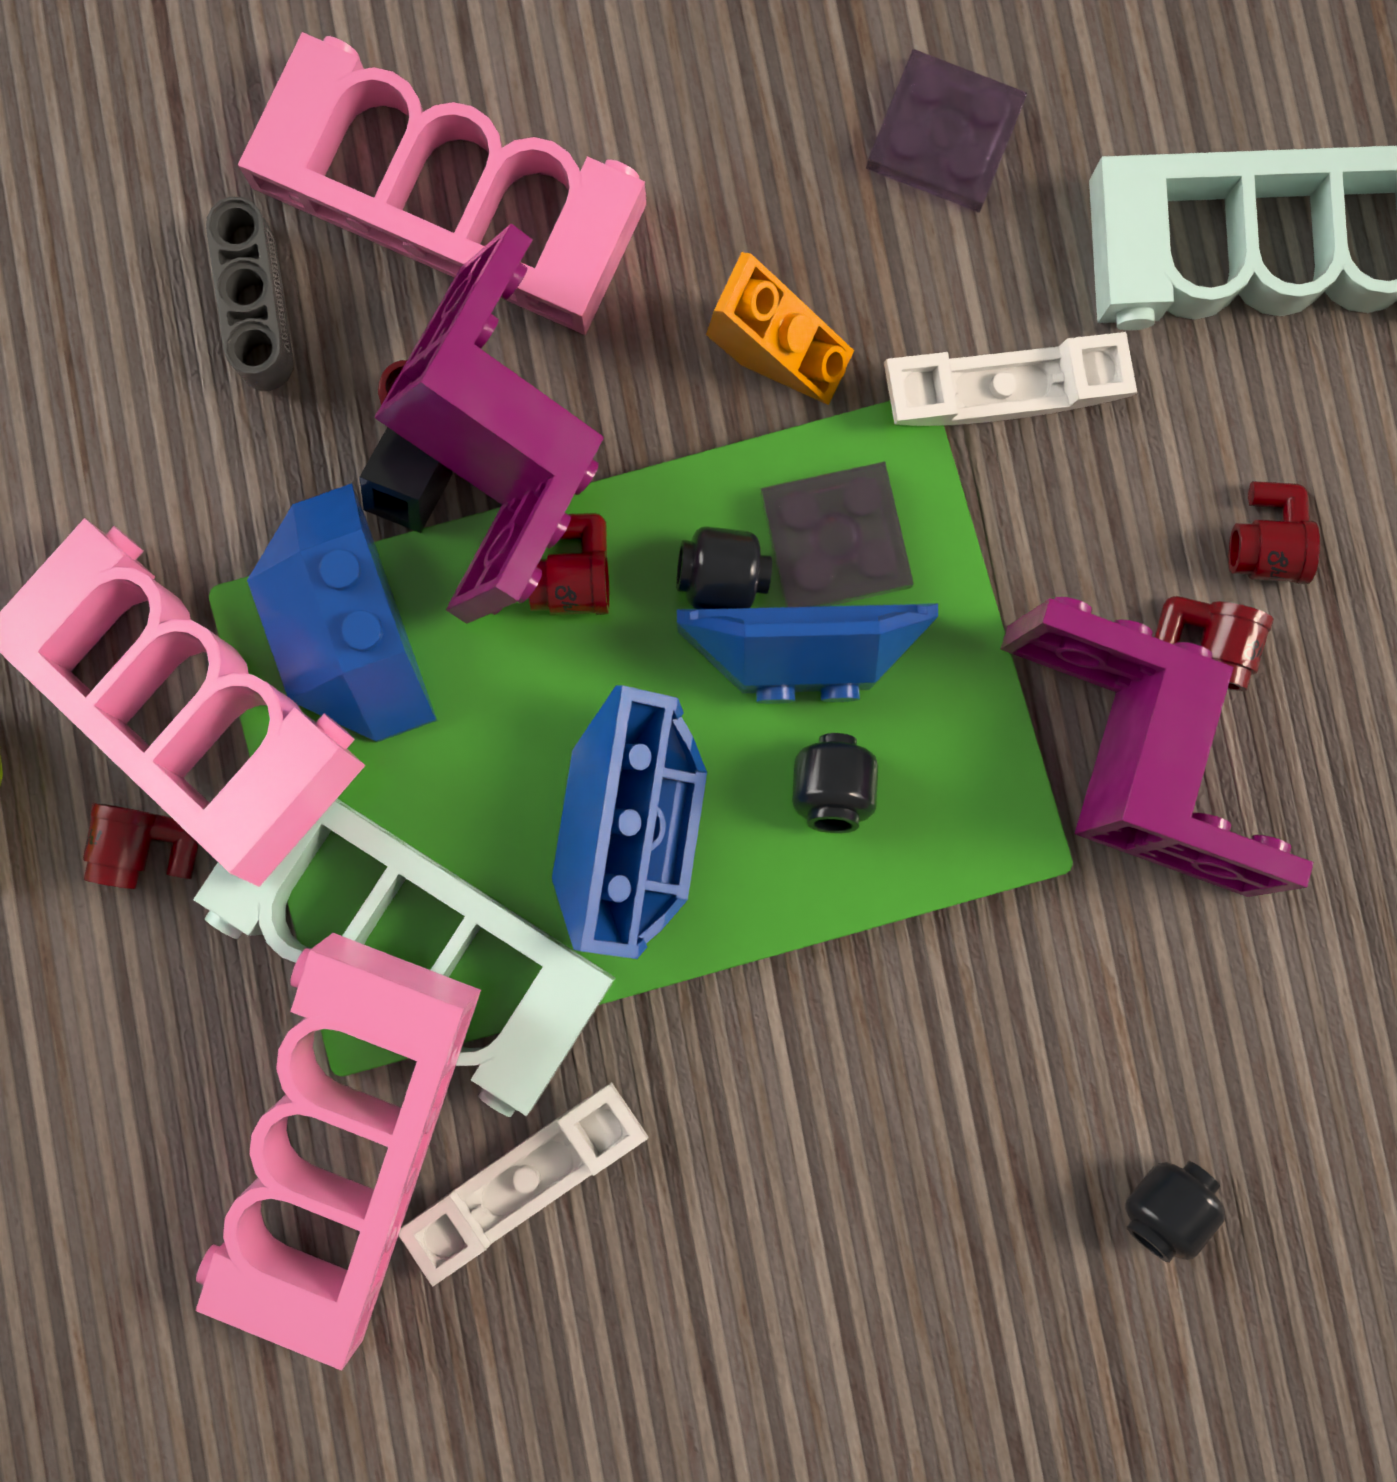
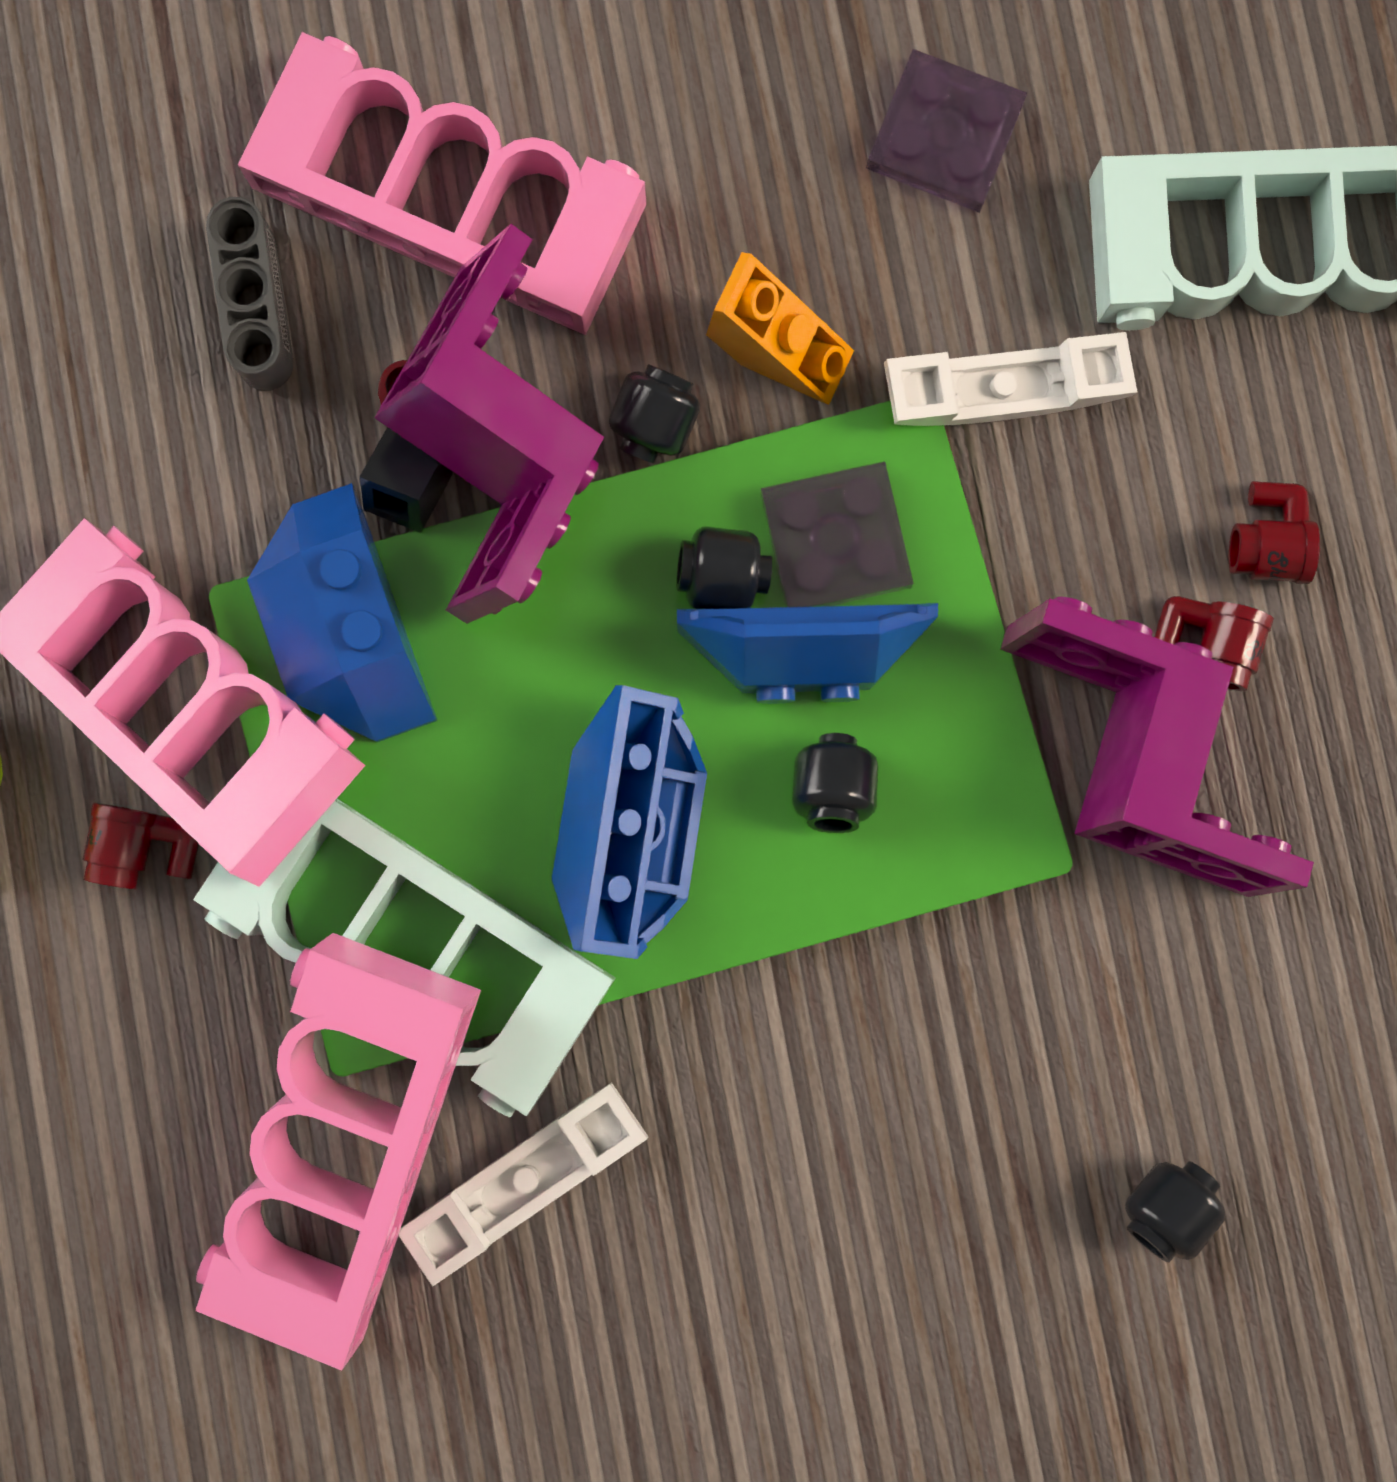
dark red piece [529,513,610,615] -> none
none -> black head [609,364,701,463]

